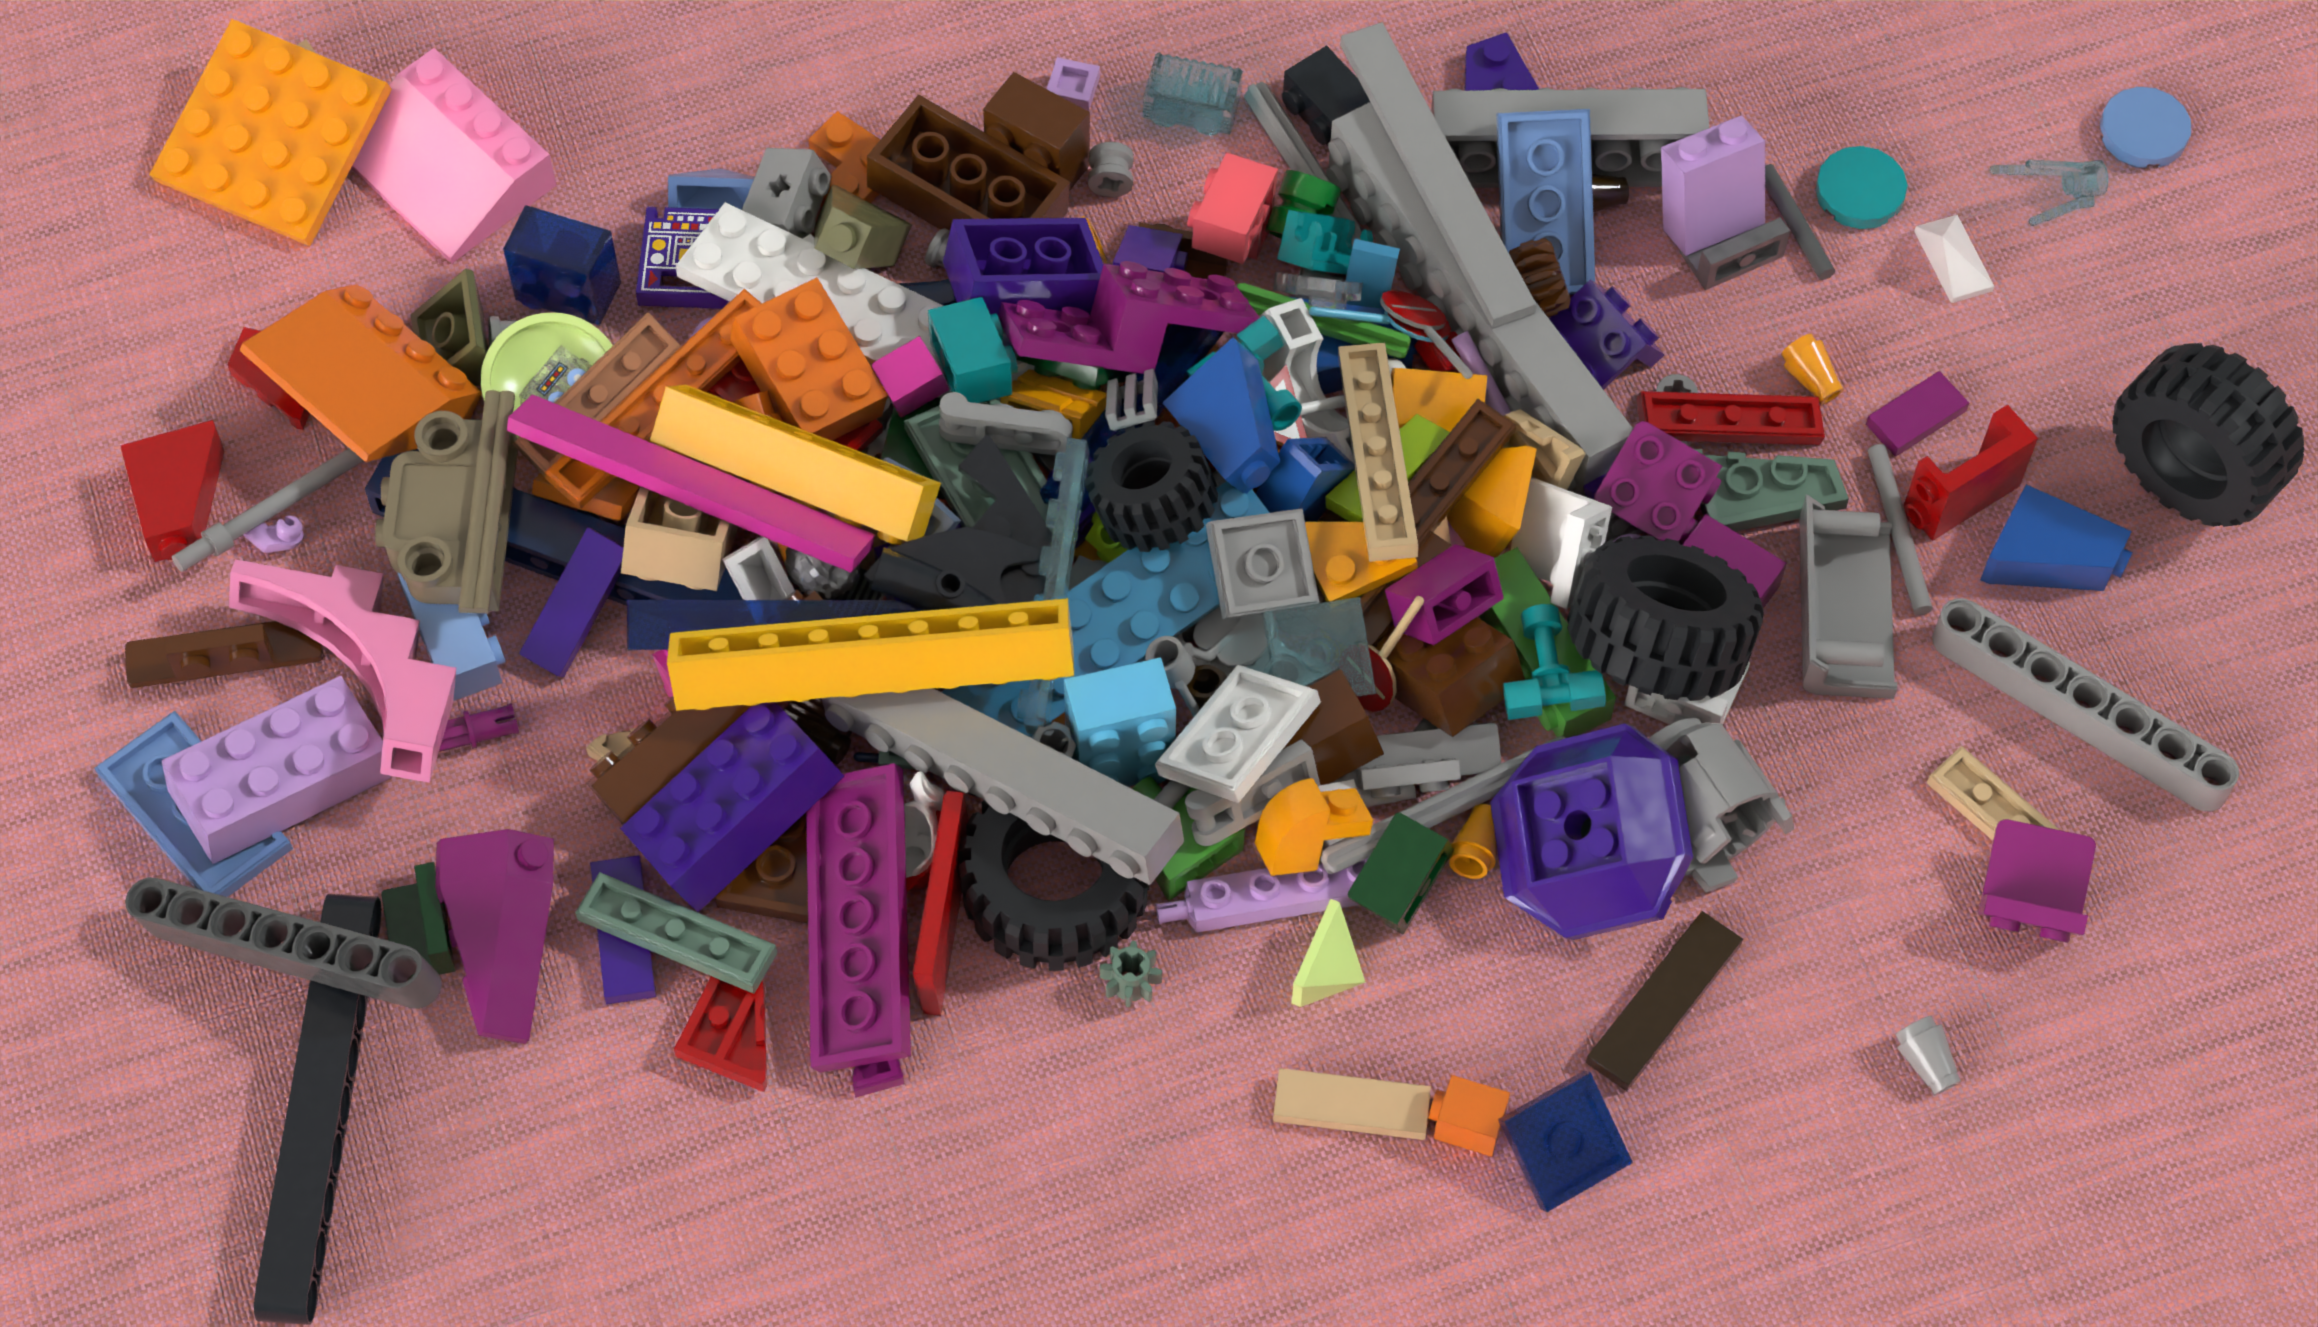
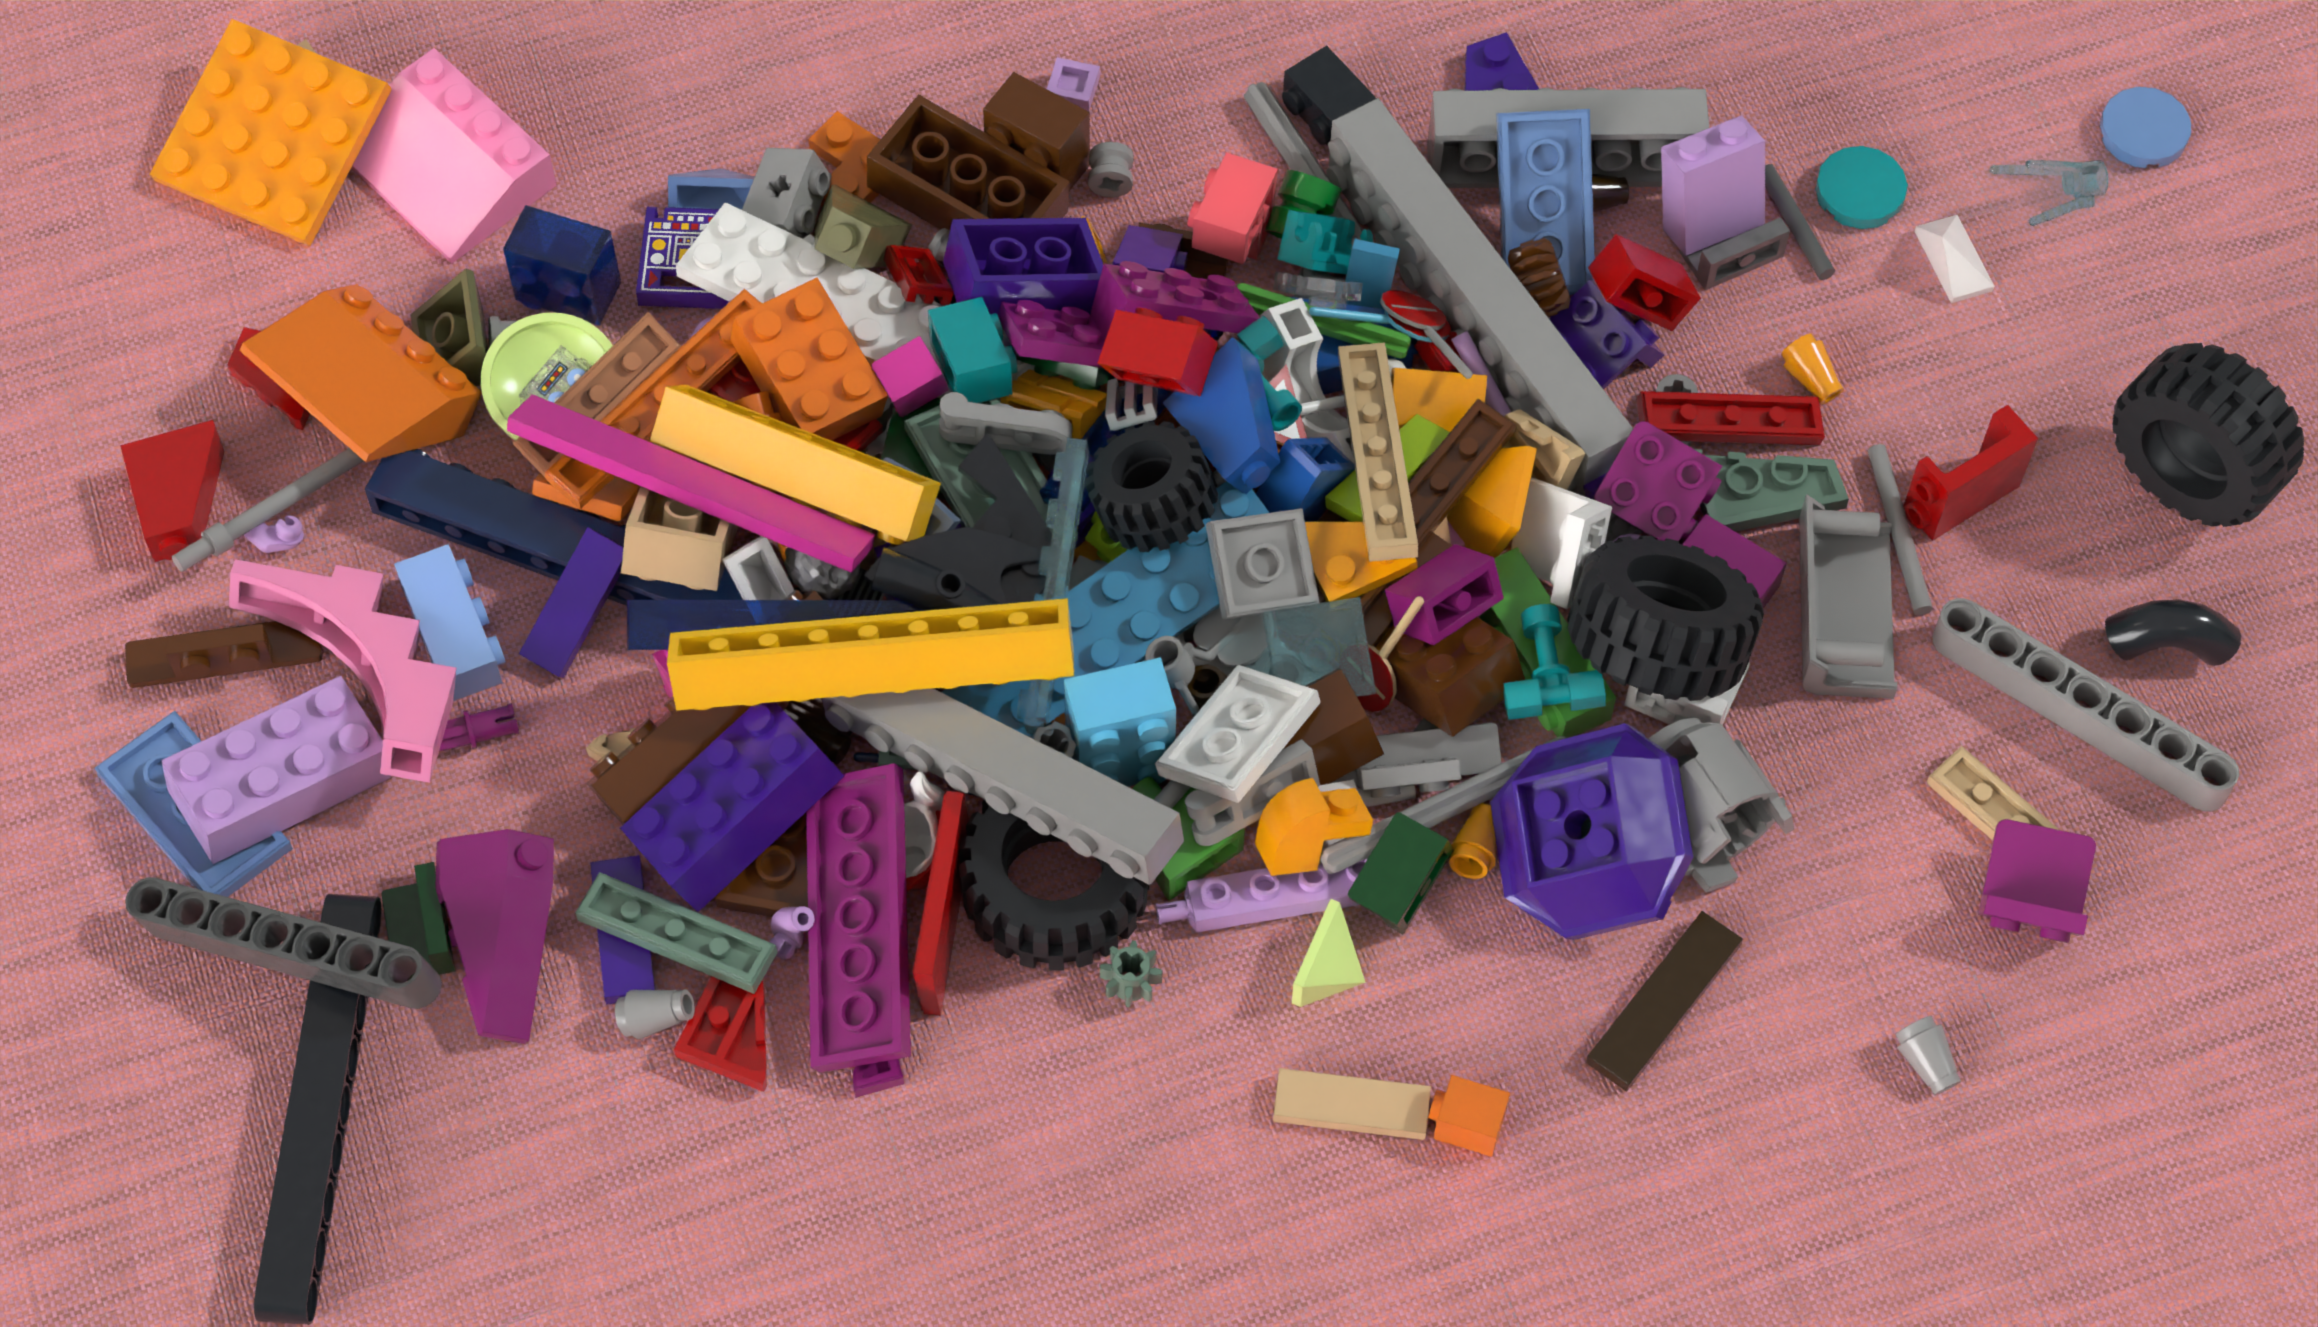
dark tan brick [375,390,518,614] -> none
clear light blue brick [1143,52,1243,135] -> none
light grey tile [1340,22,1537,328] -> none
clear blue tile [1498,1071,1633,1212] -> none
magenta tile [1866,371,1969,457] -> none
blue slope [1980,484,2133,591] -> none
none -> light grey cone [615,989,695,1040]
none -> lavender arm [769,906,814,960]
none -> red tile [883,244,954,306]
none -> red brick [1097,307,1218,397]
none -> red brick [1588,234,1701,331]
none -> black cylinder [2105,599,2242,666]

